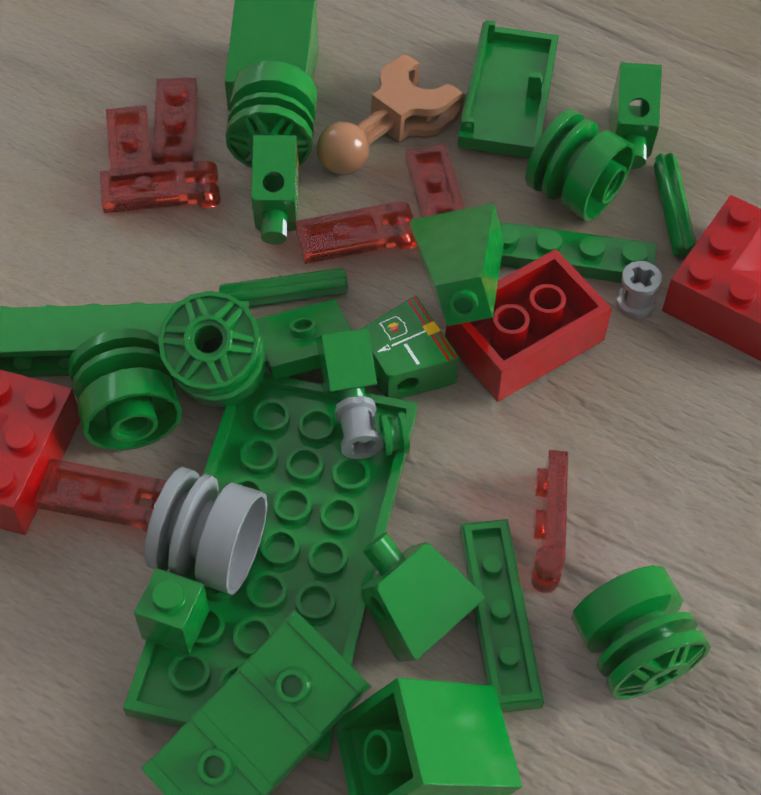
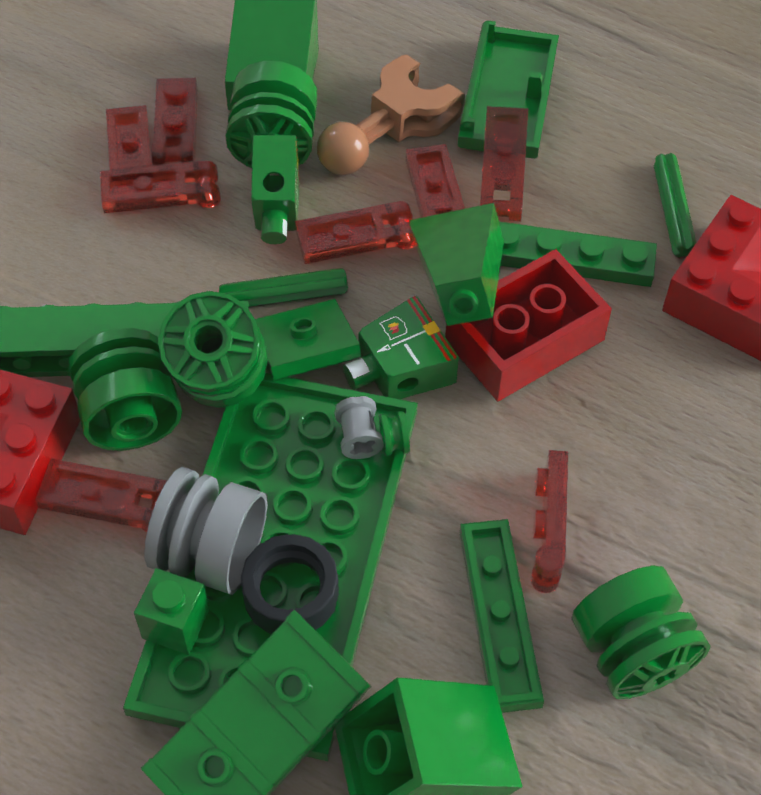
green brick [316,328,377,401] -> none
green torso [360,532,485,662] -> none
green wheel [525,109,635,221] -> none
green torso [609,62,662,169] -> none
light grey bush [616,261,662,319] -> none
none -> black tyre [241,534,339,634]
none -> clear red plate [480,106,528,222]

